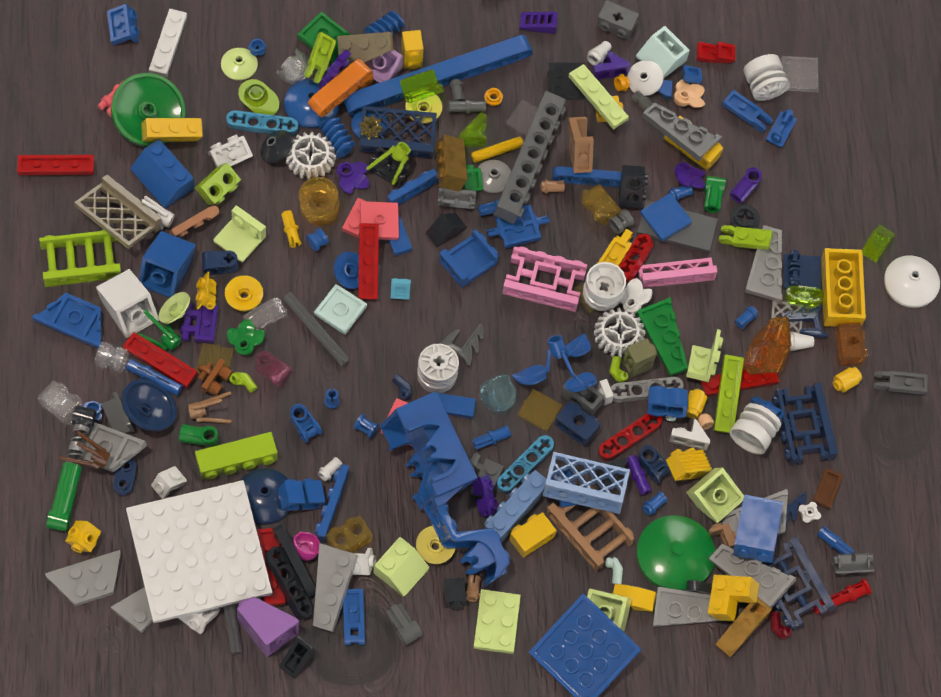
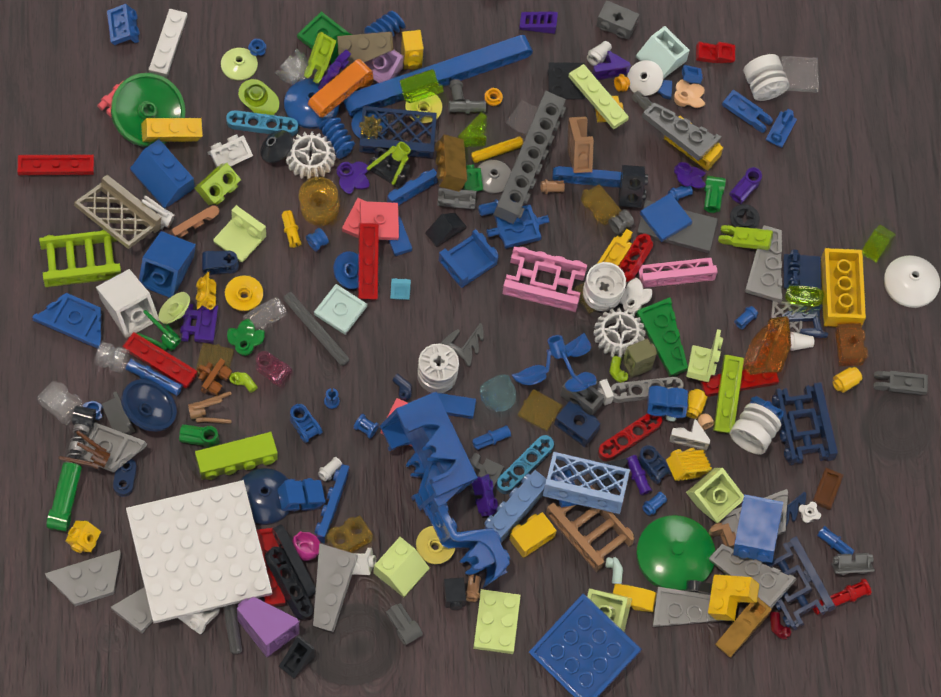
white bracket [151,466,187,499] -> none
blue plate [343,589,365,645] -> none

